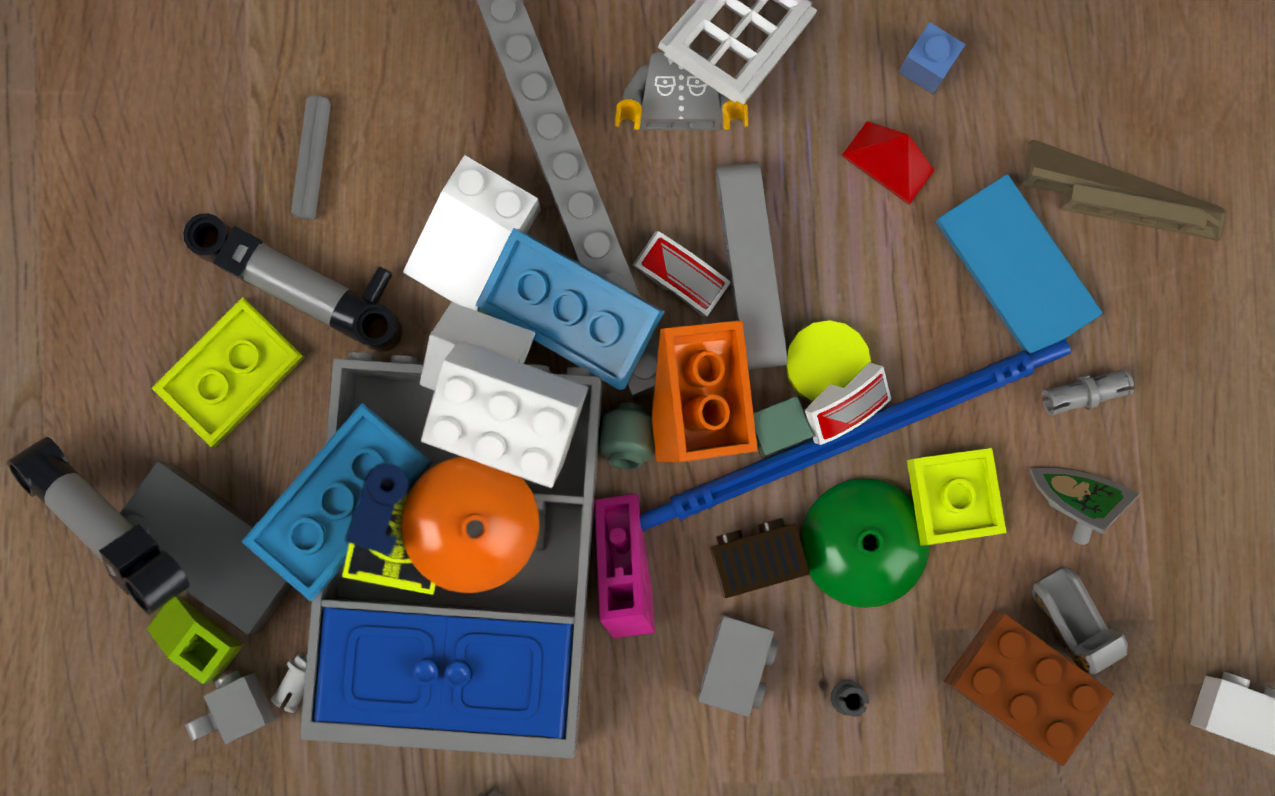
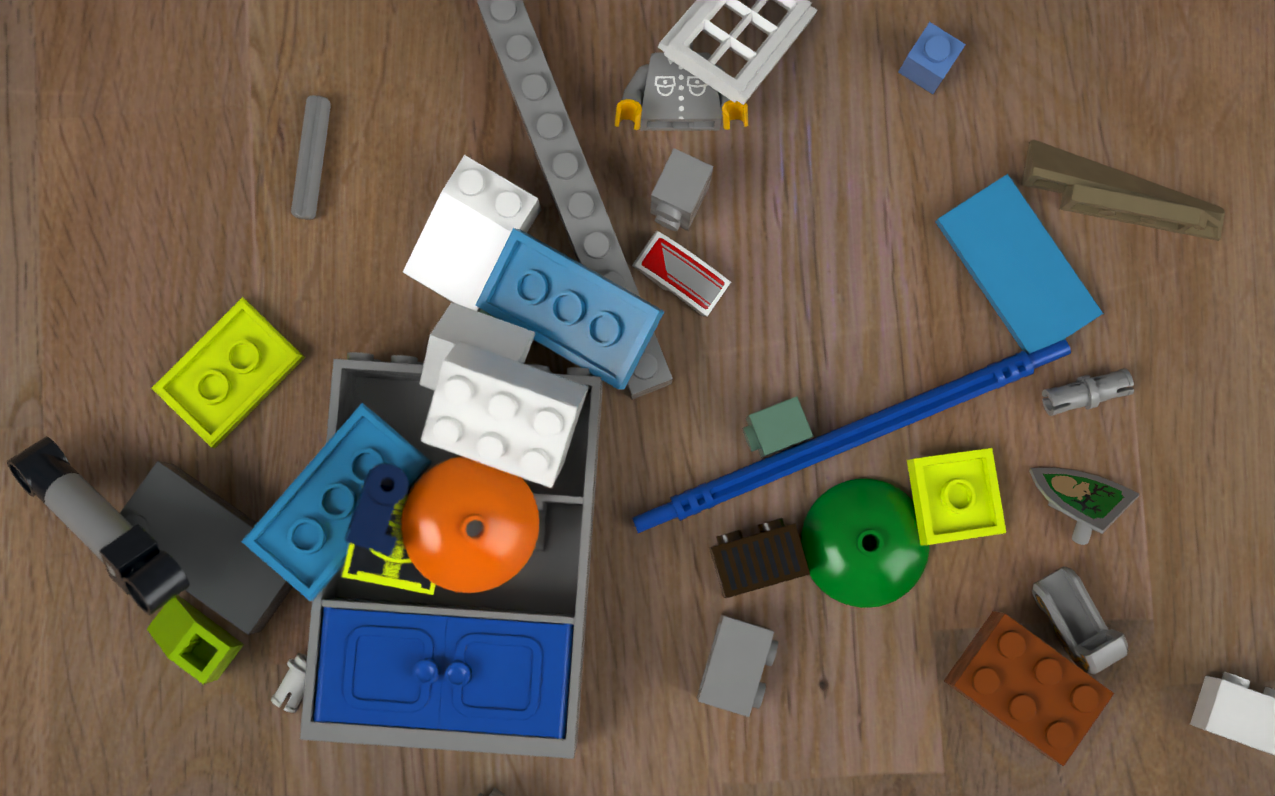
piece [183,213,402,352] -> none
light grey brick [185,670,276,745] -> none
dark pink slope [595,494,655,639] -> none
sand green head [599,403,655,470] -> none
orange slope [652,320,758,462] -> none
light grey beam [716,161,787,370] -> none
neon yellow tile [786,320,871,403] -> none
slope [805,362,891,445] -> none
dark grey pin [831,680,868,717] -> none
red slope [842,121,935,205] -> none
none -> light grey brick [650,148,714,231]

